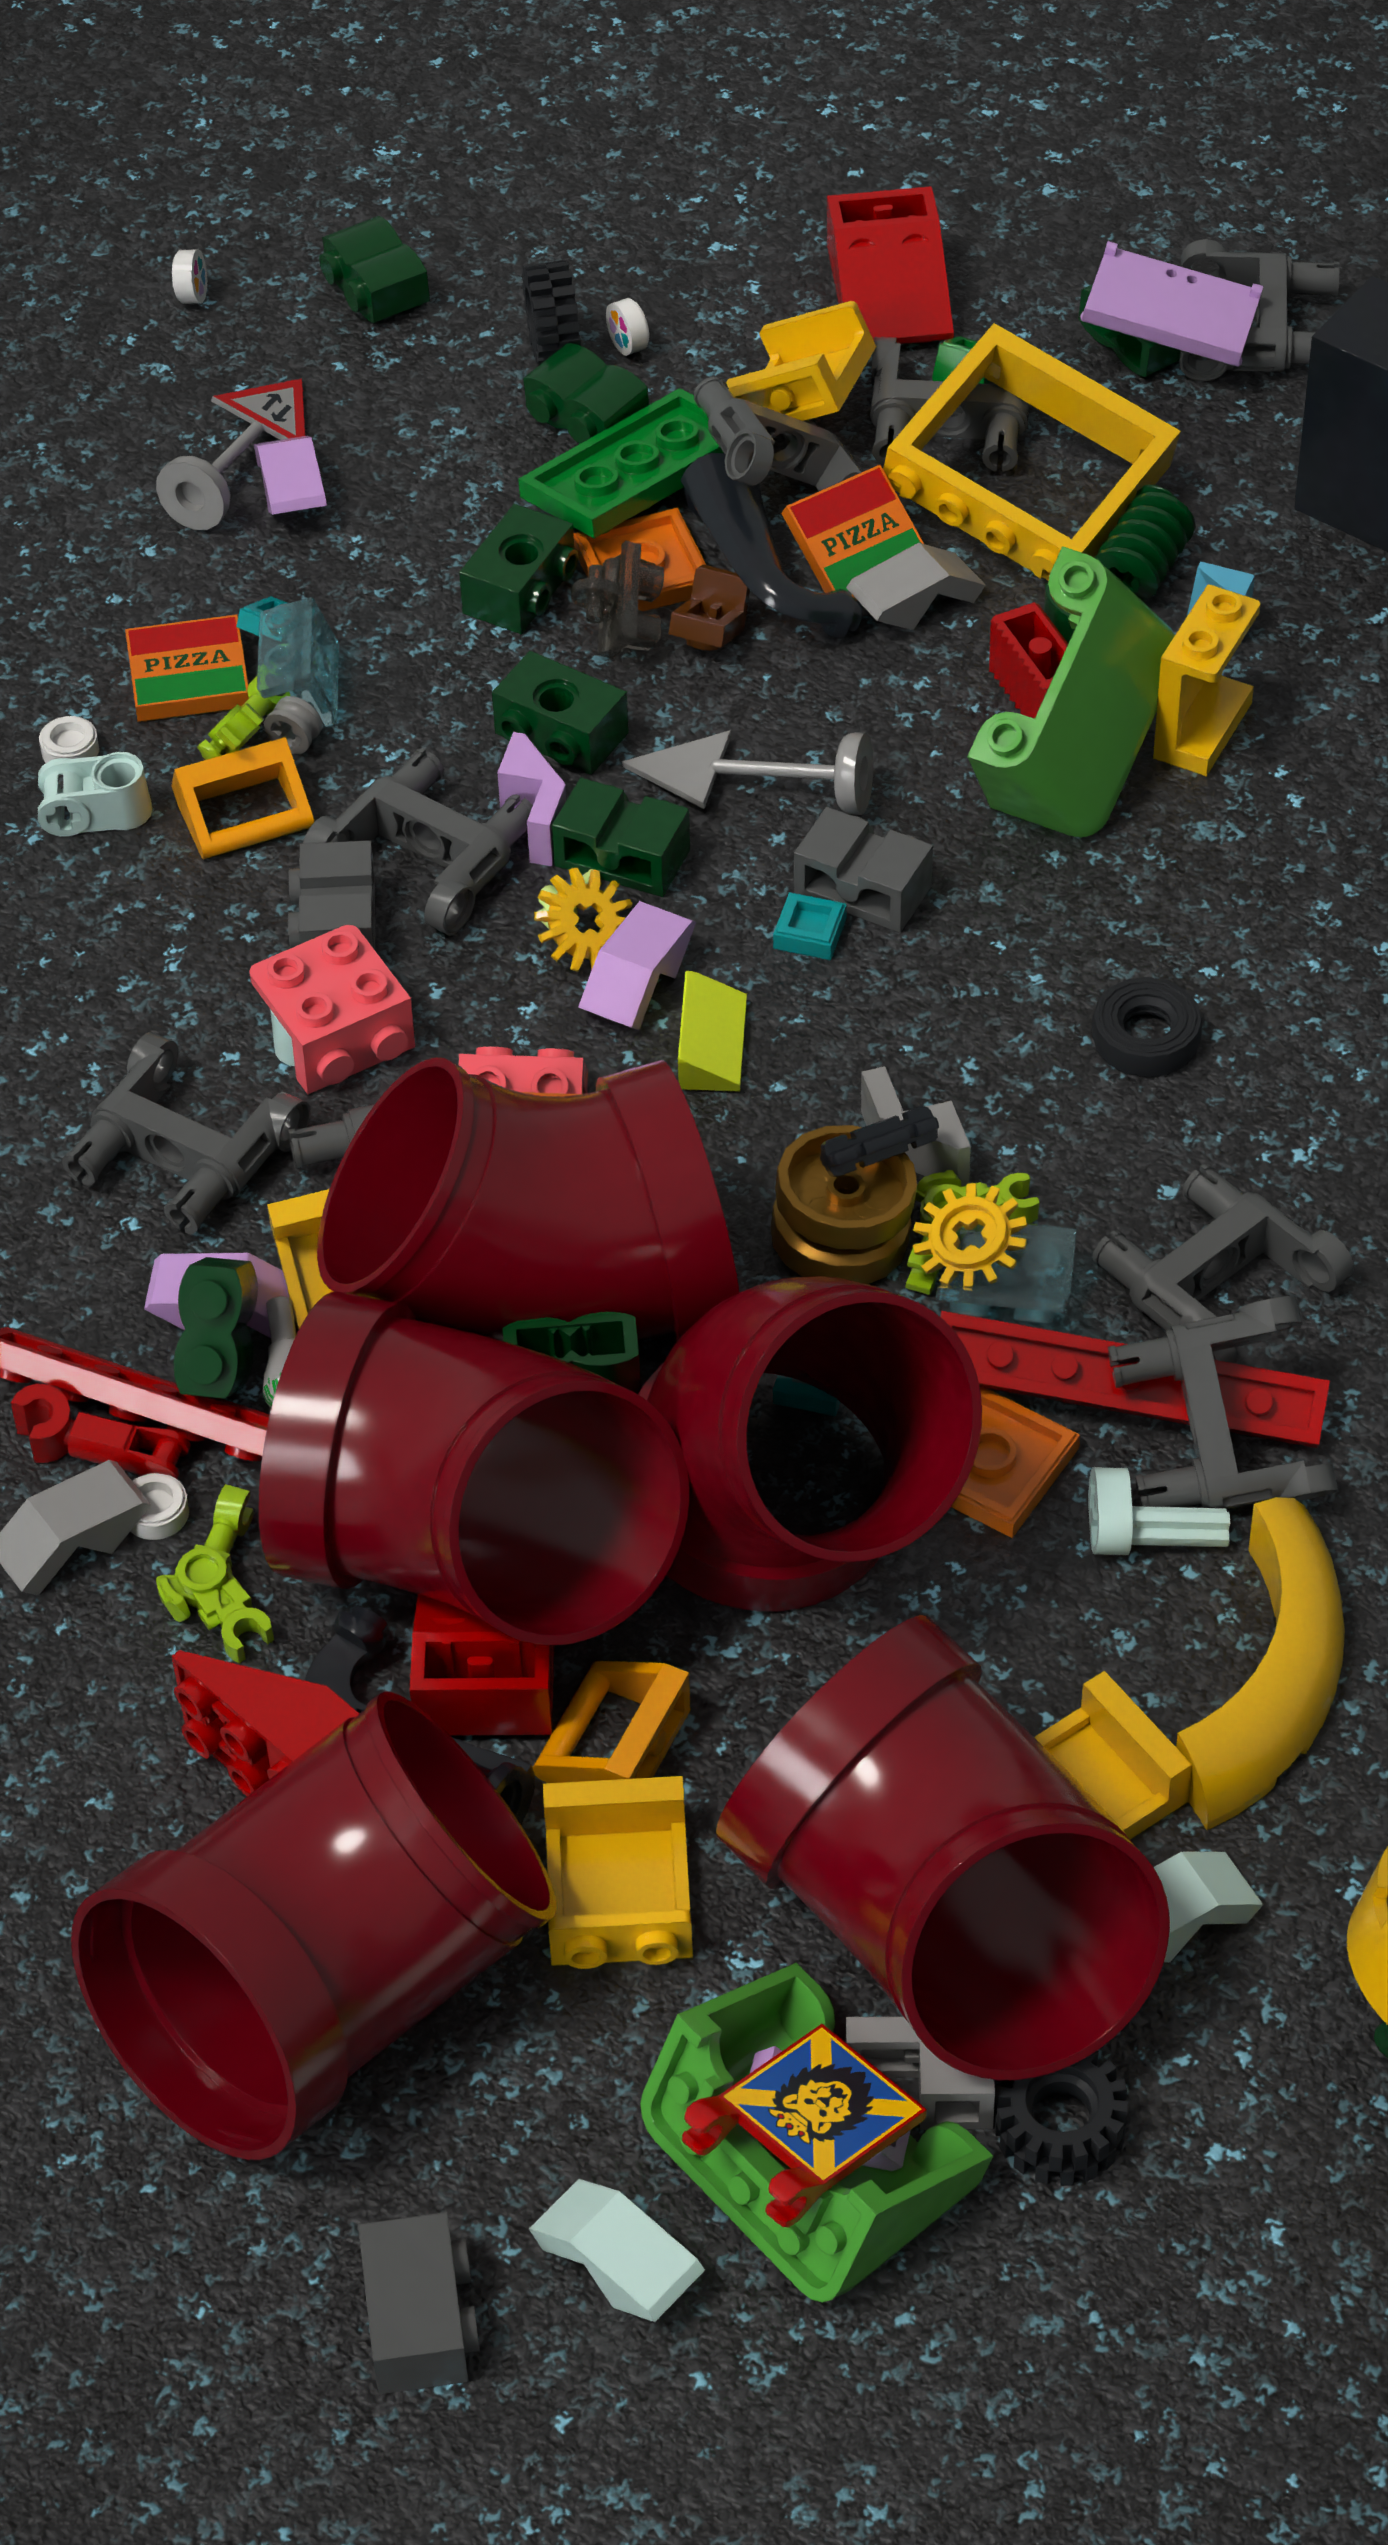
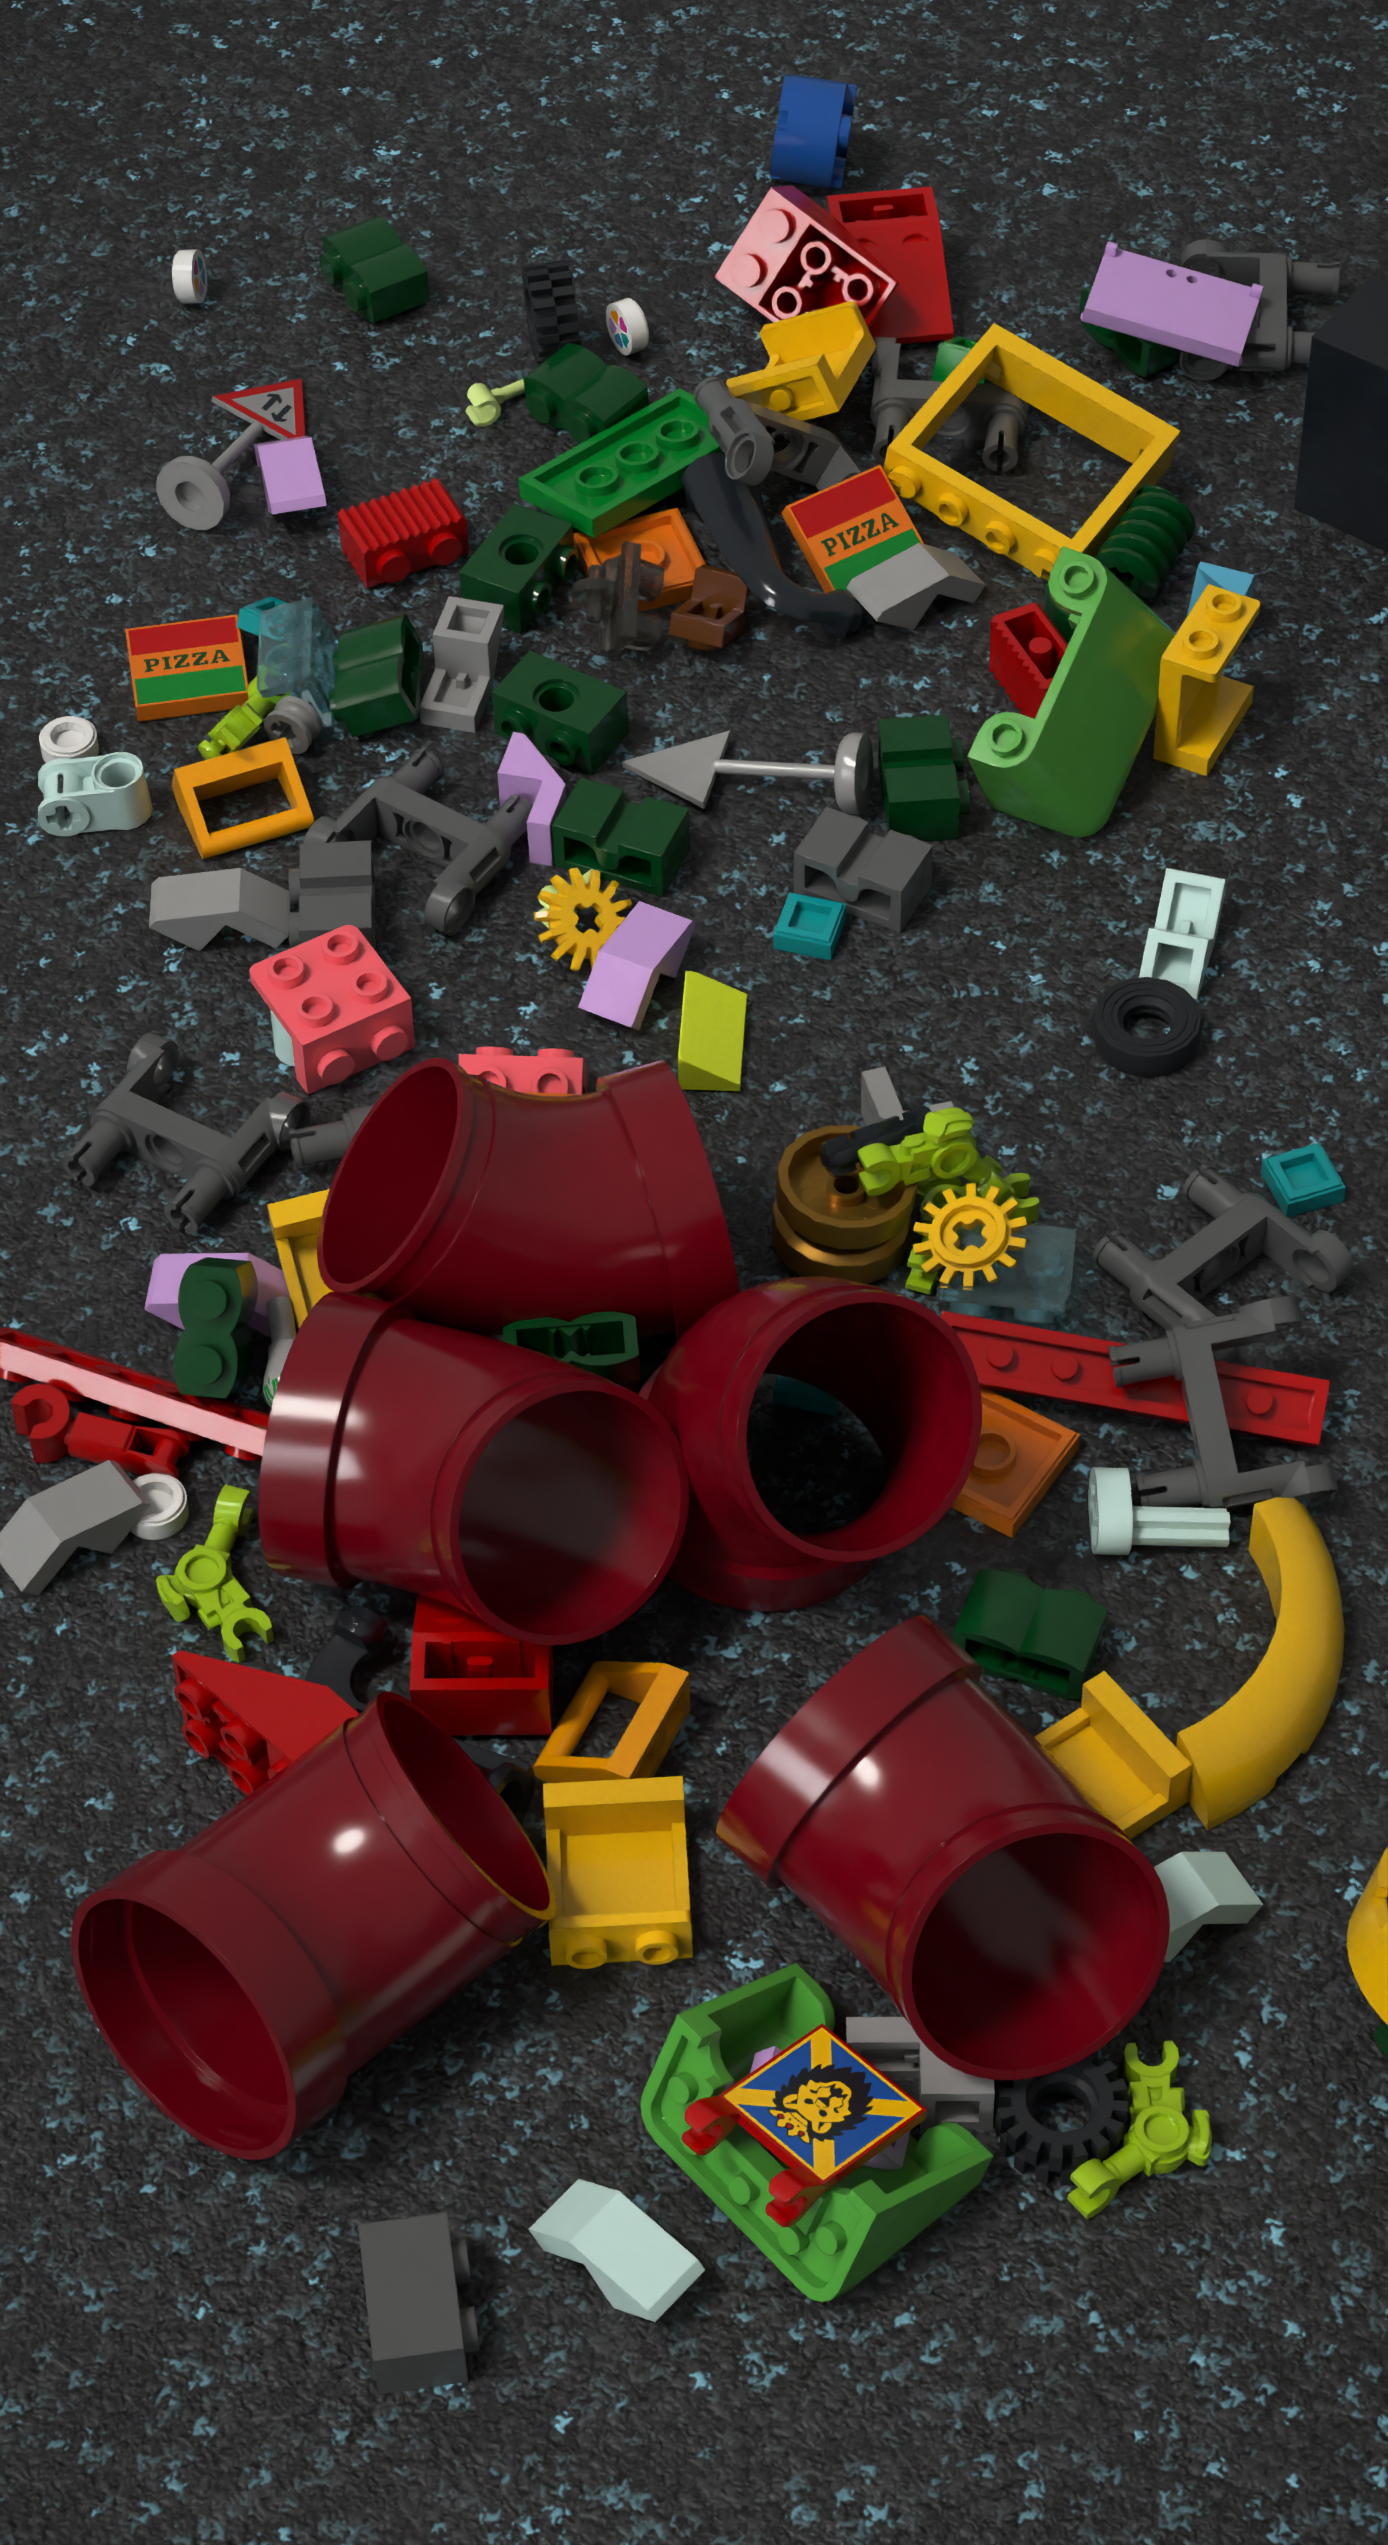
none -> light grey slope [149,868,290,951]
none -> dark green brick [328,614,424,737]
none -> red brick [338,477,469,589]
none -> light grey slope [420,596,504,733]
none -> yellowish green hand [465,379,525,427]
none -> red slope [714,185,899,329]
none -> blue brick [770,74,857,189]
none -> lime piece [858,1107,1015,1206]
none -> dark green brick [877,715,970,842]
none -> dark green brick [953,1569,1108,1700]
none -> lime piece [1067,2041,1212,2219]
none -> light aqua slope [1139,868,1228,1000]
none -> teal tile [1261,1142,1346,1218]

